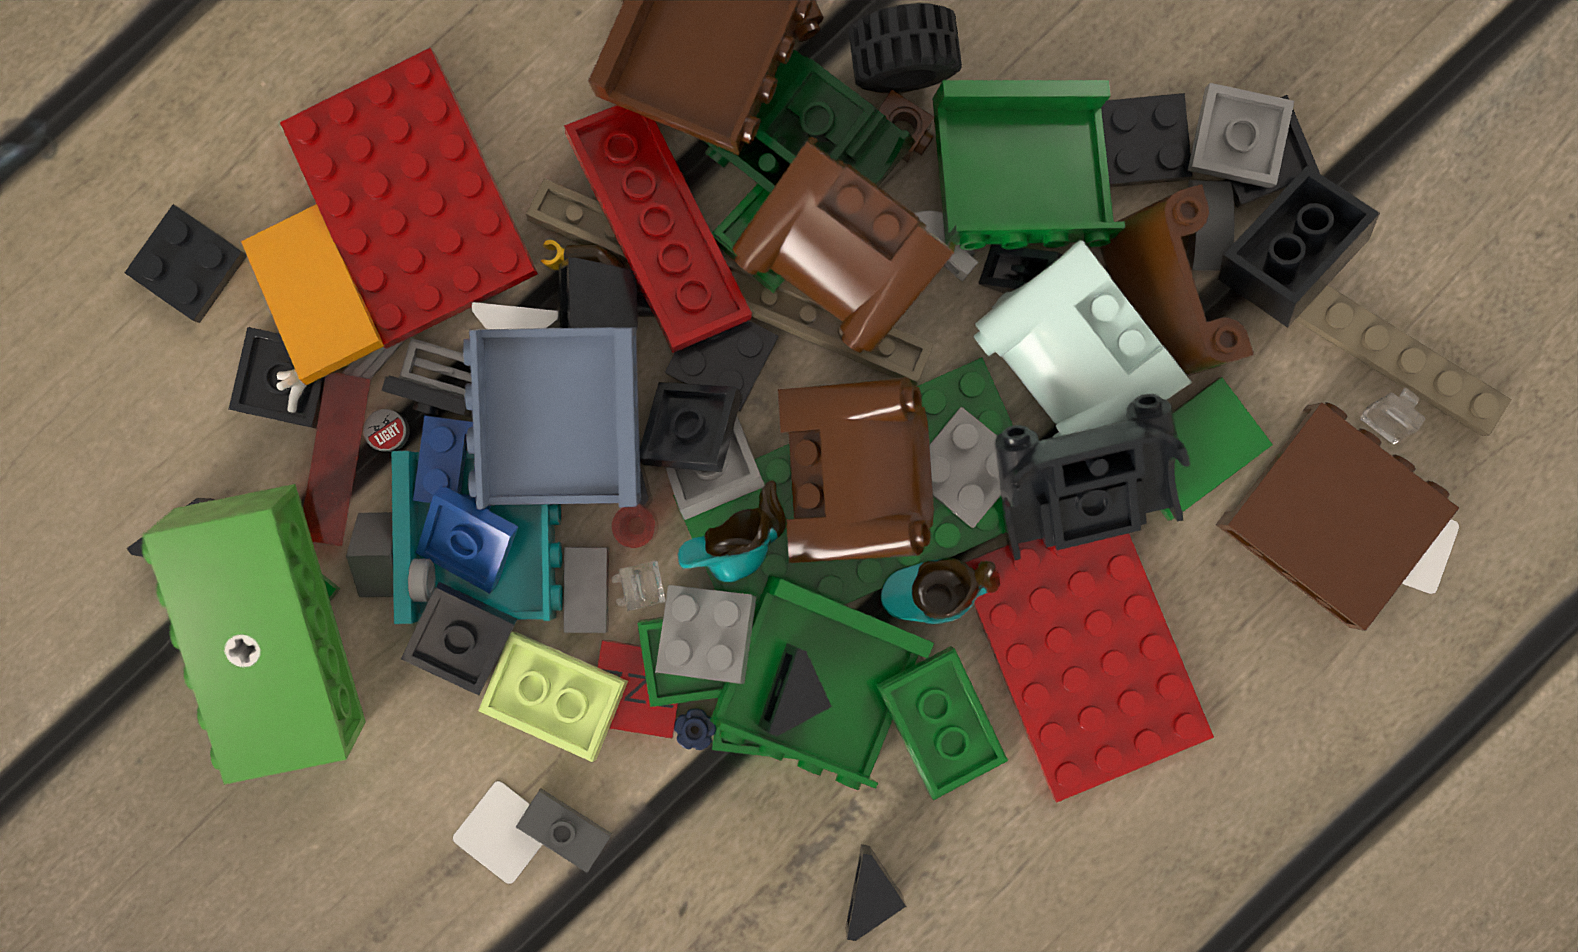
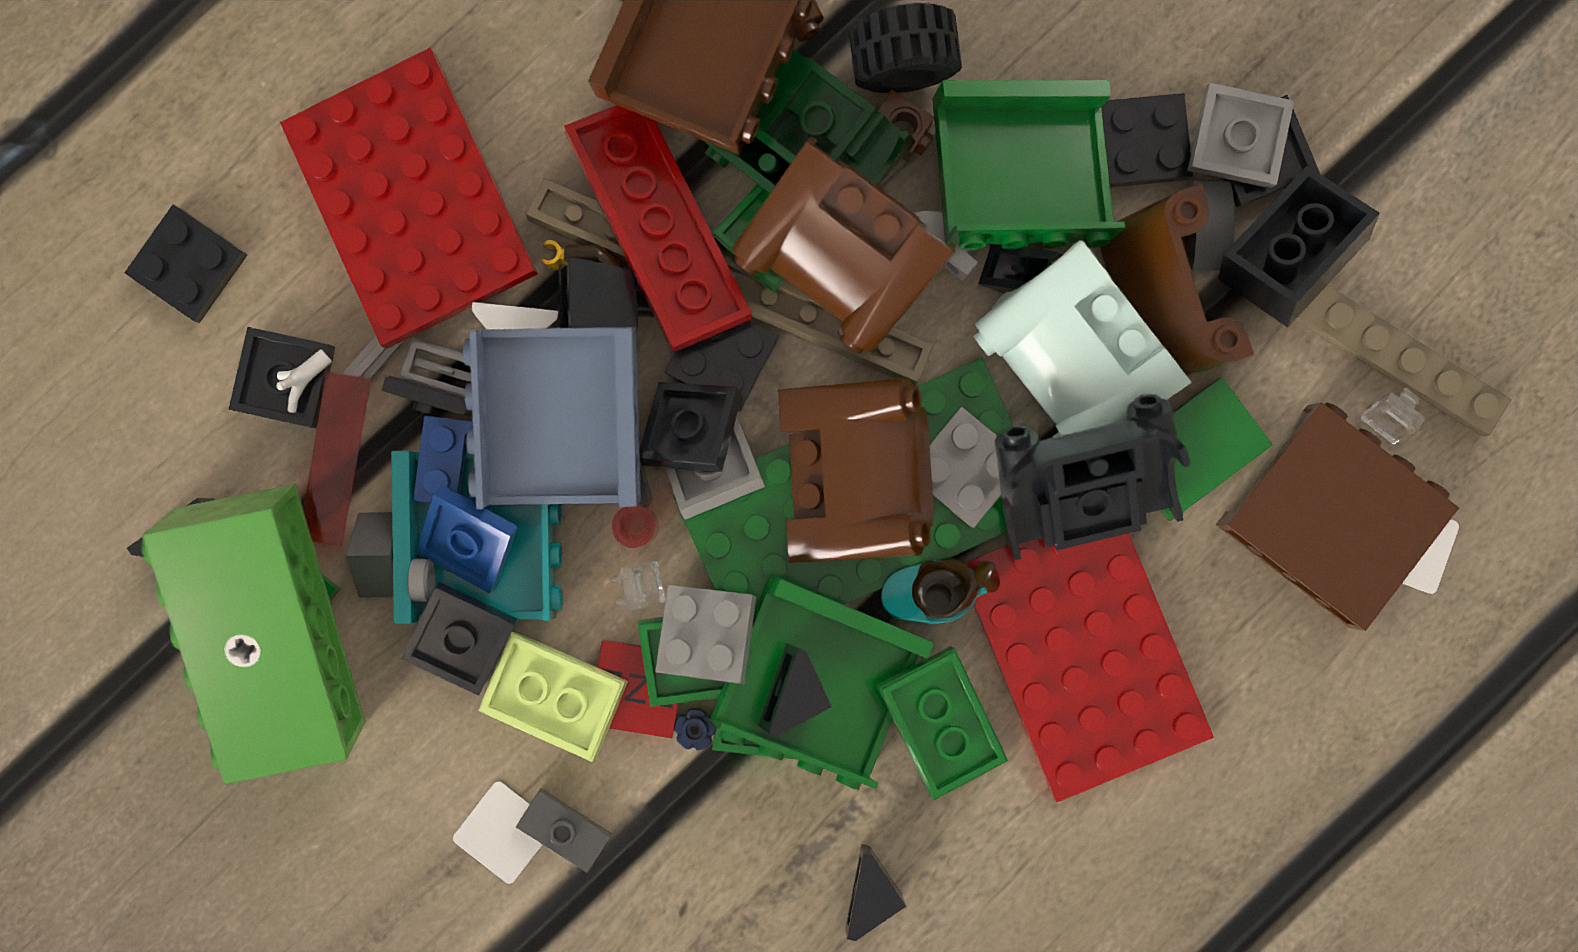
light orange tile [241,204,384,385] -> none
tile [364,409,410,452] -> none
flat silver tile [564,547,609,633] -> none
hair [678,480,786,583] -> none

